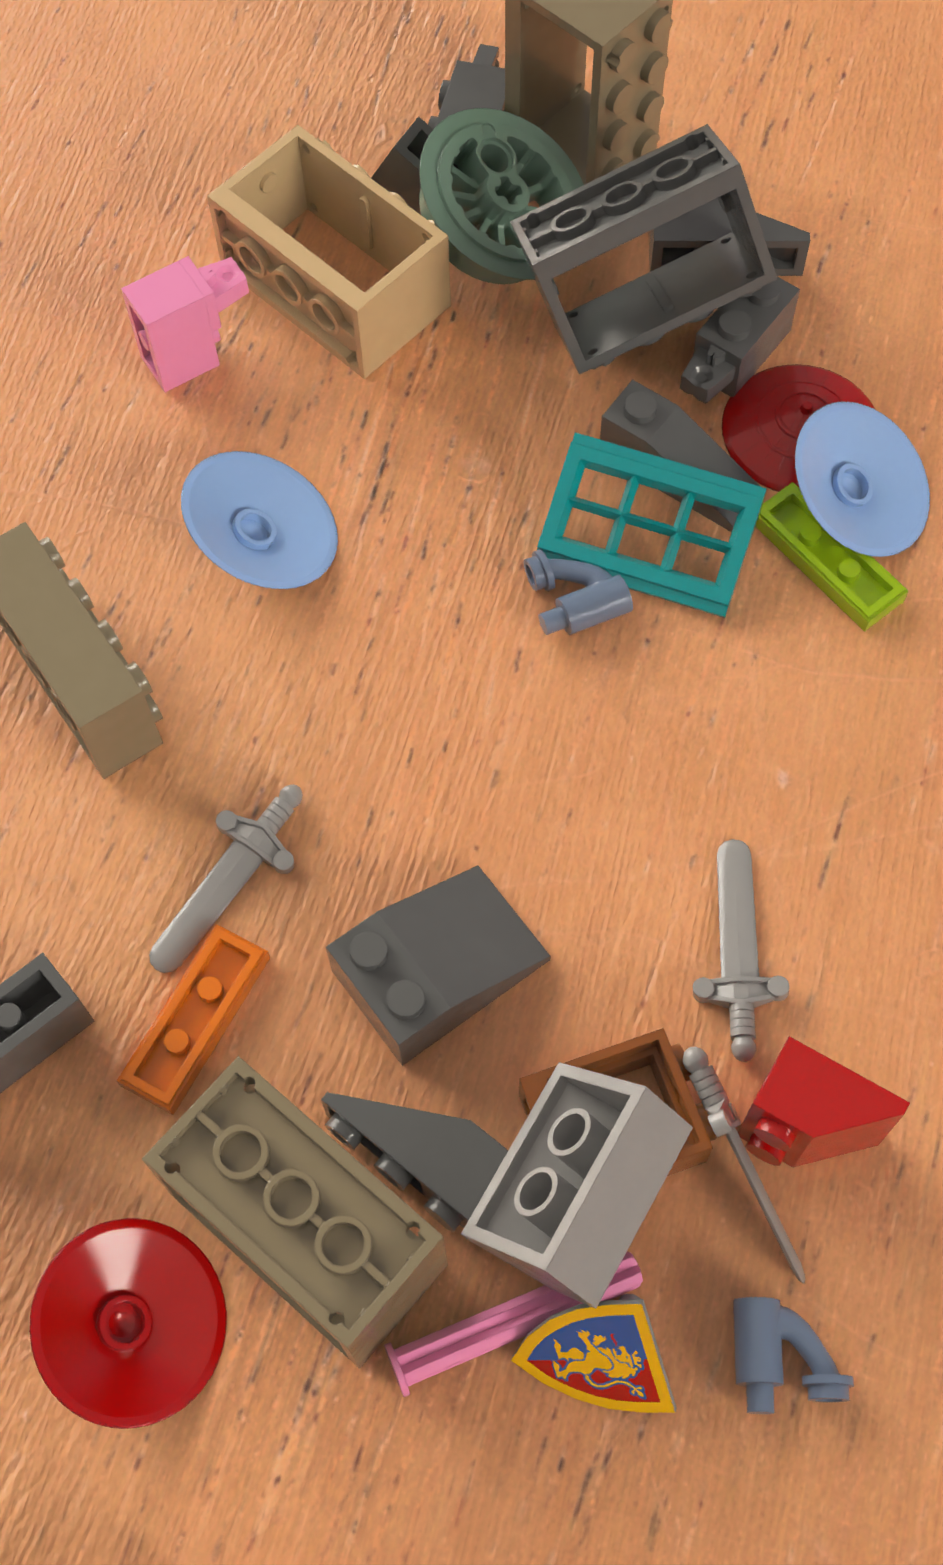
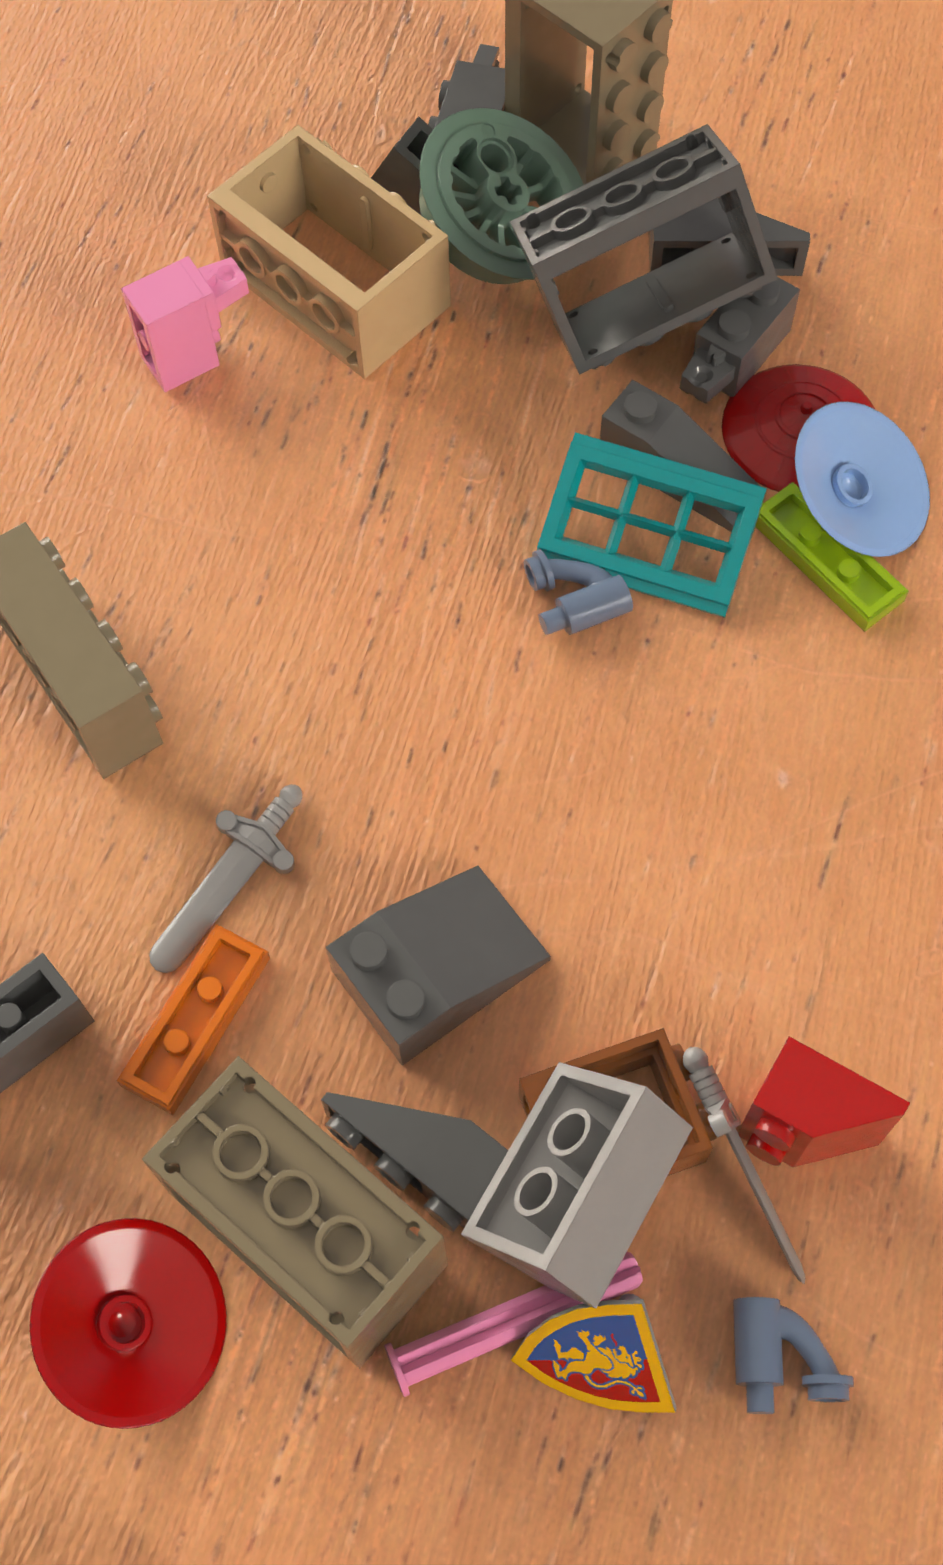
light blue hat [181,451,338,589] -> none
light grey sword [693,839,789,1062] -> none

